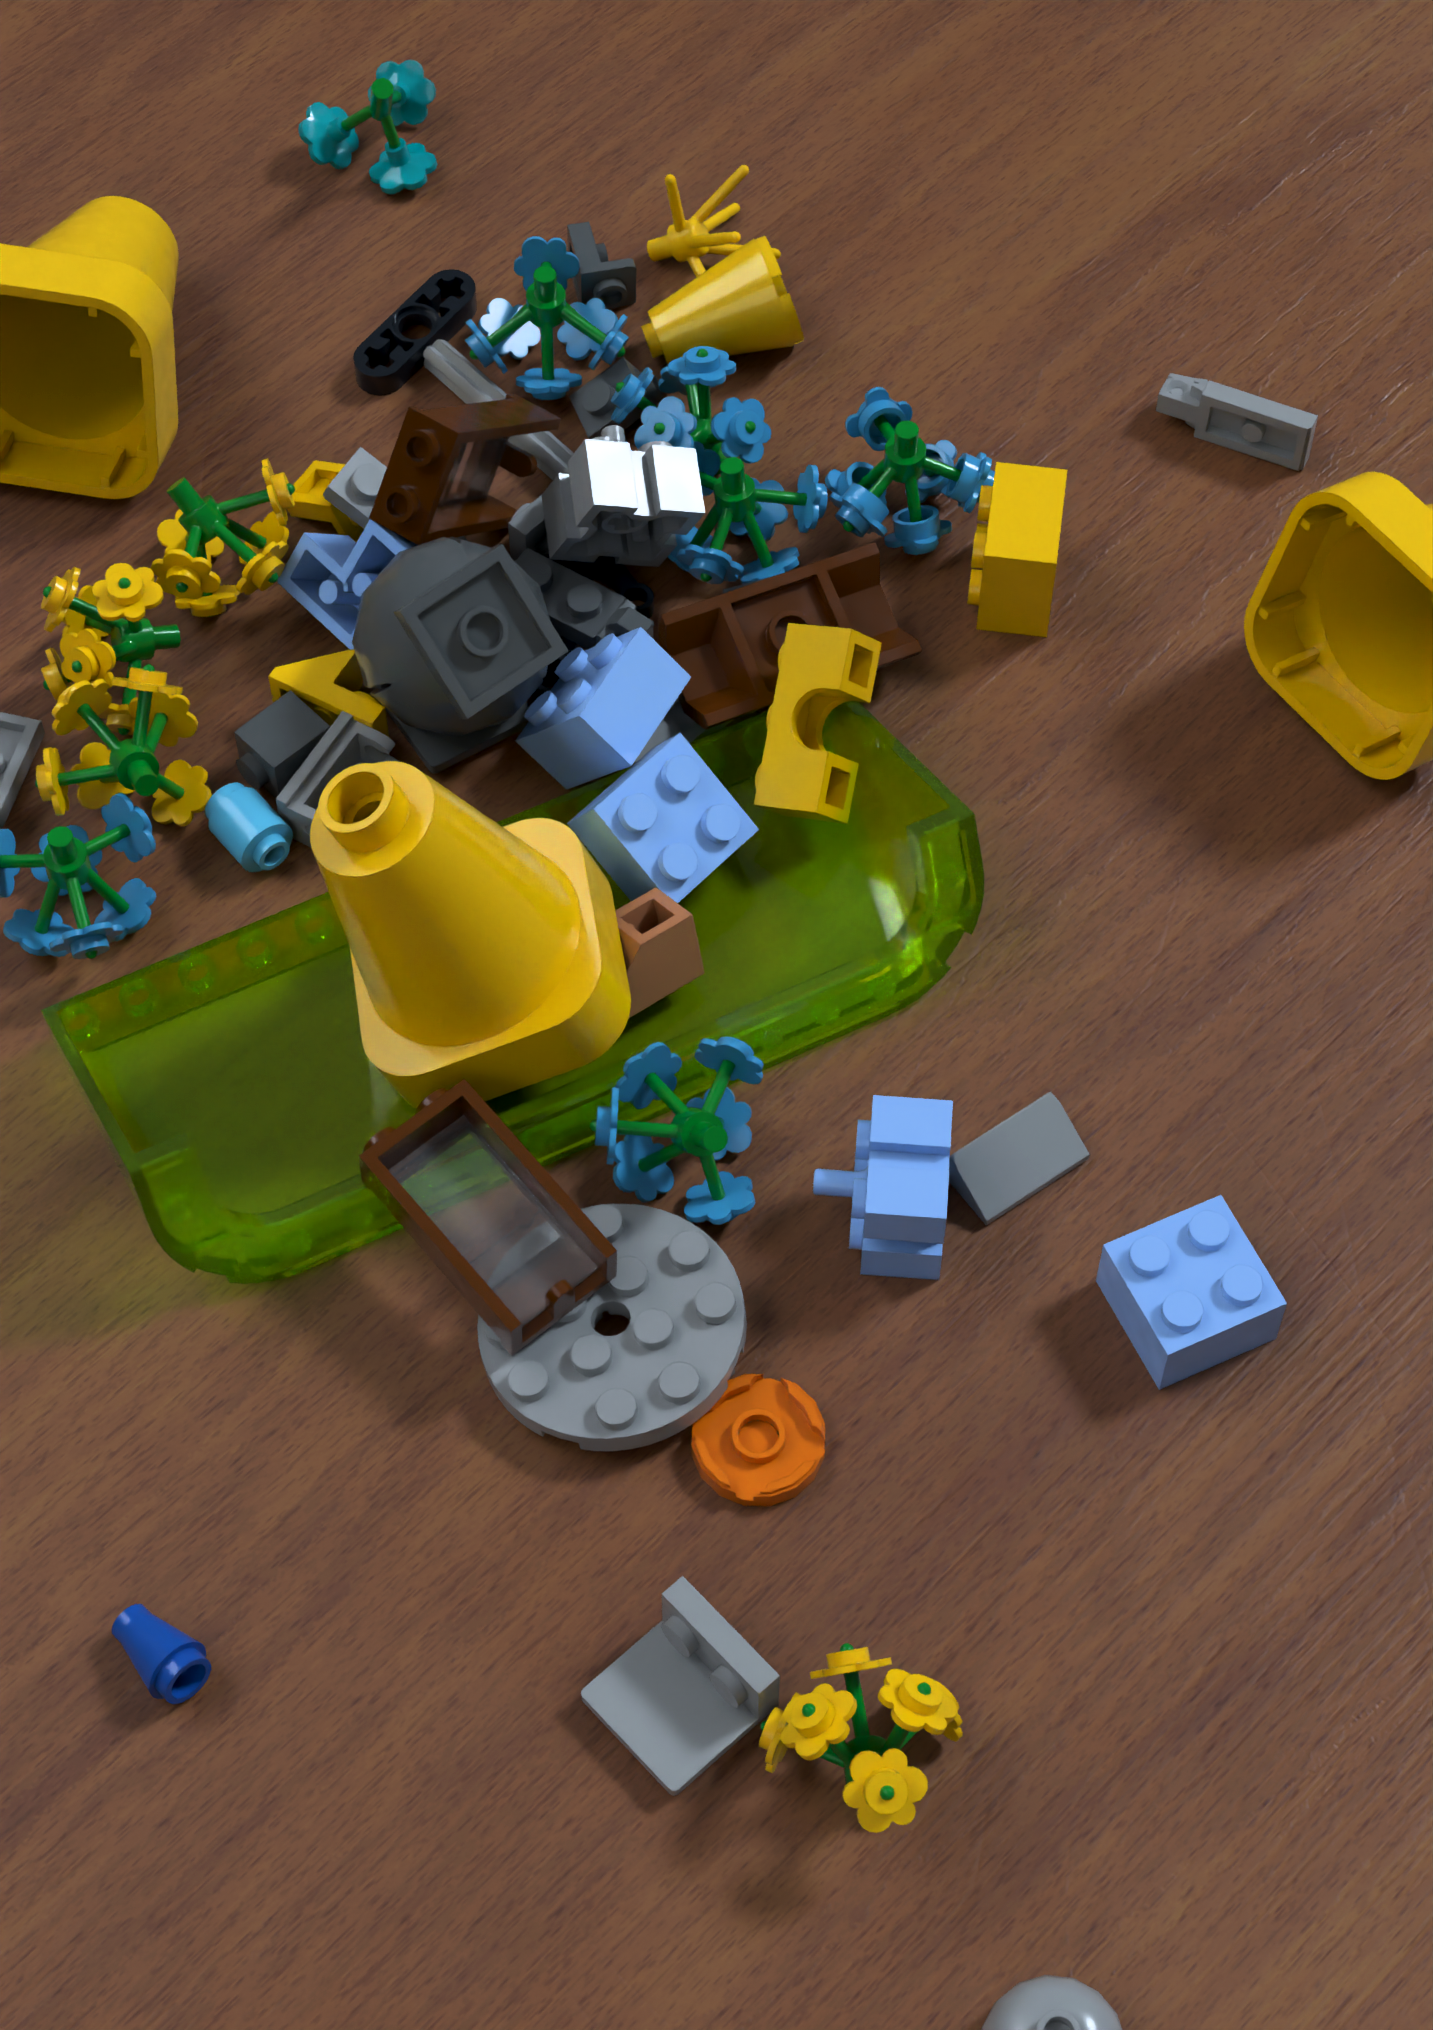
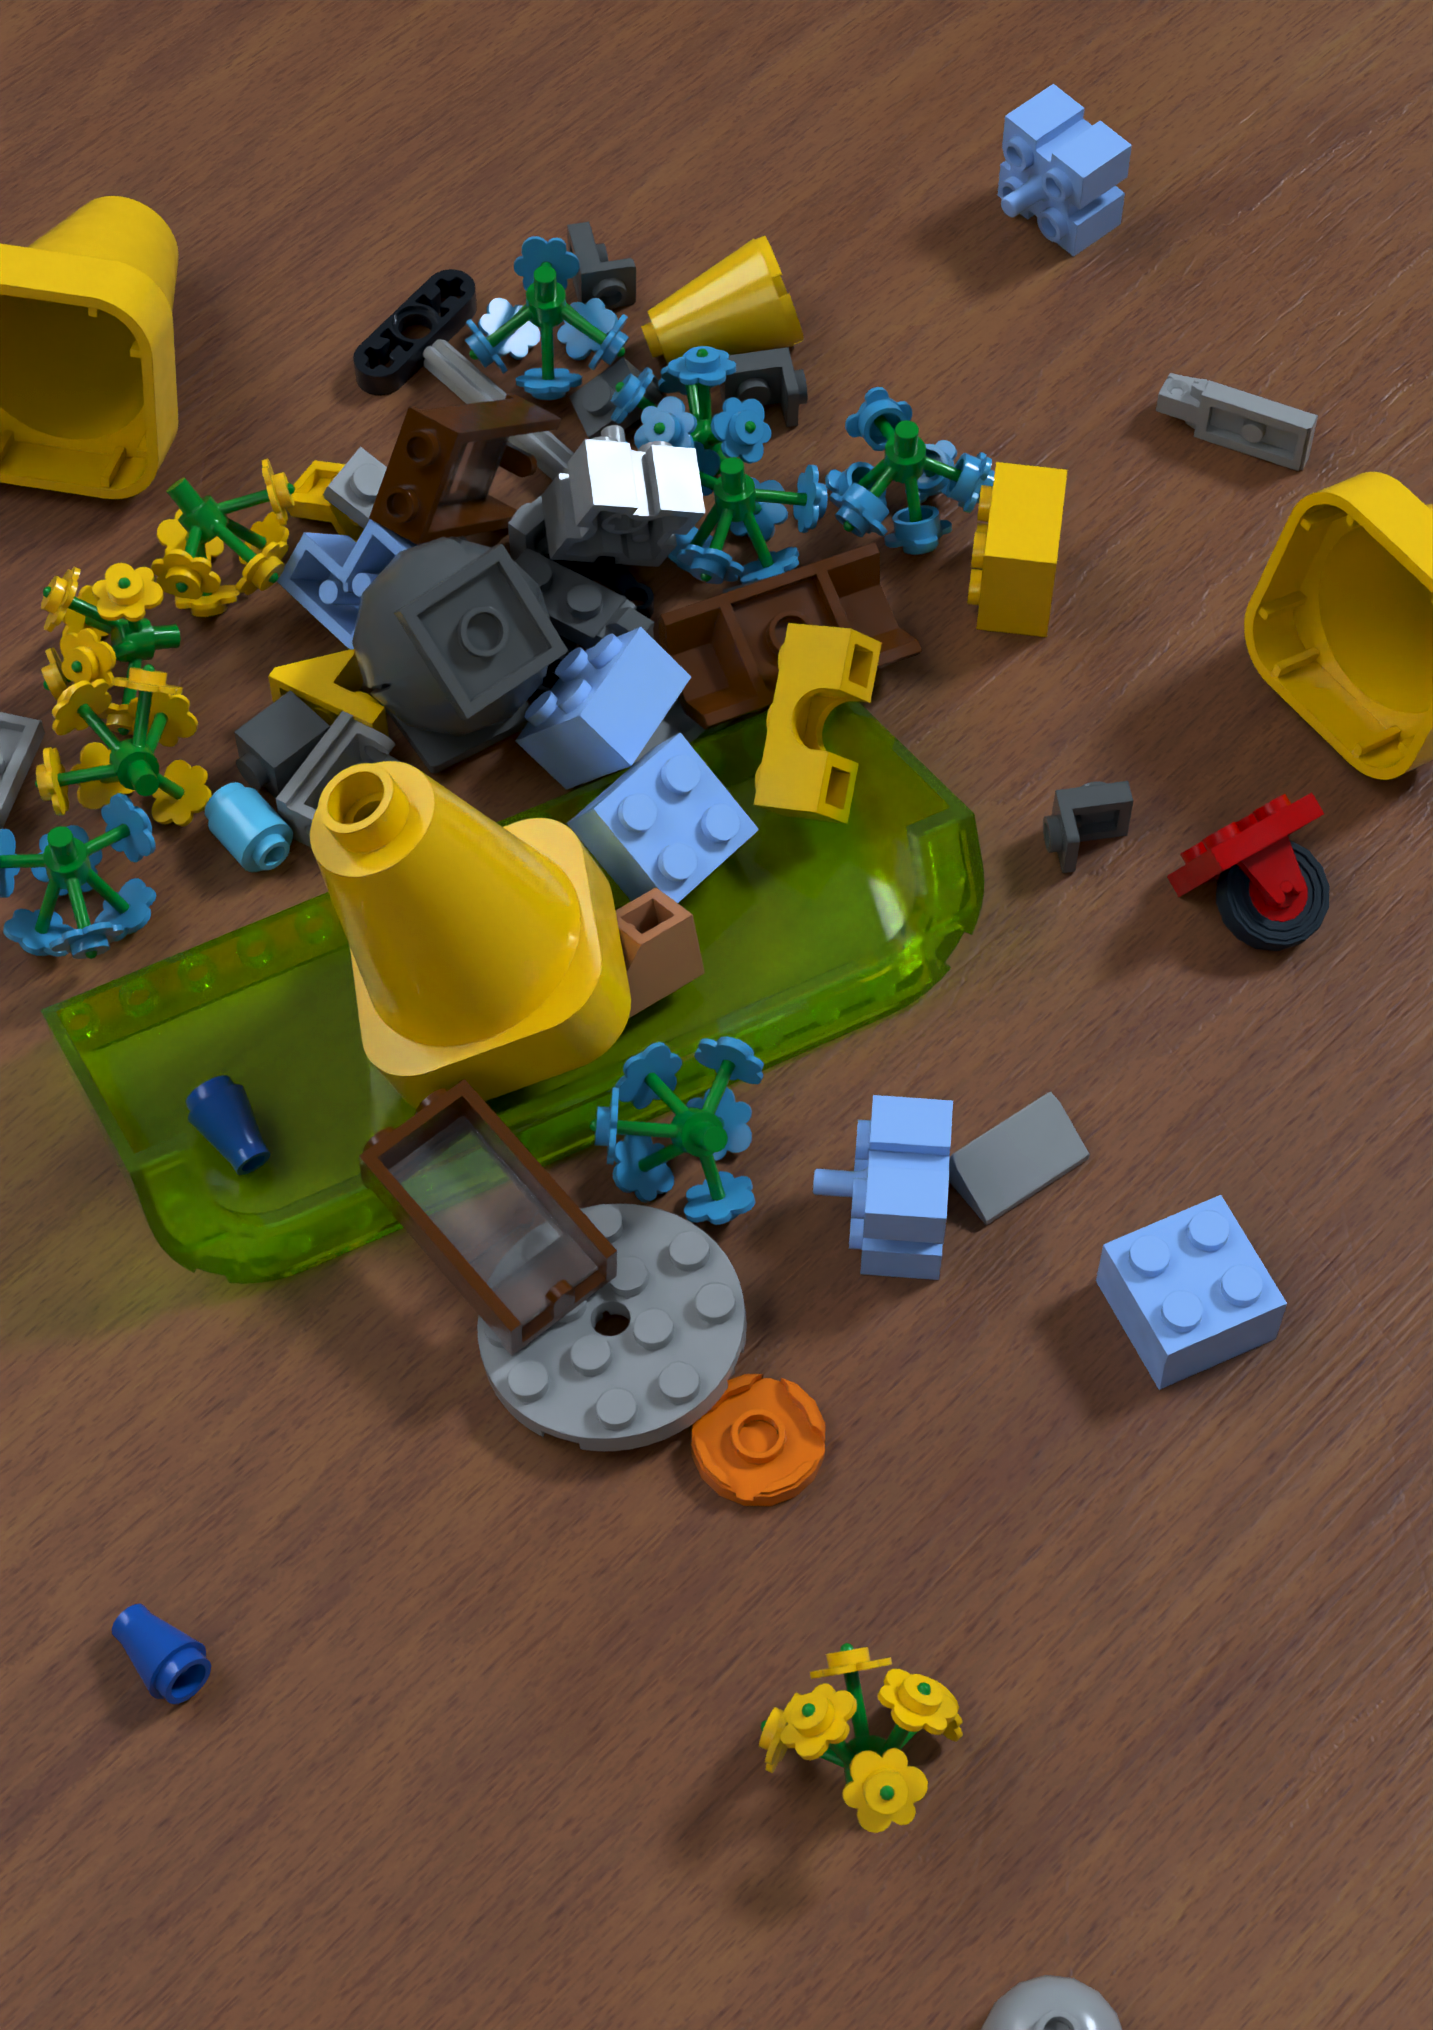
teal plant [298,59,438,194] -> none
light grey bracket [581,1576,780,1796] -> none
yellow plant [647,165,781,277] -> none
none -> blue cone [186,1075,271,1175]
none -> dark grey bracket [720,347,808,427]
none -> light blue brick [997,84,1132,257]
none -> dark grey bracket [1043,781,1133,873]
none -> plate [1167,792,1330,951]

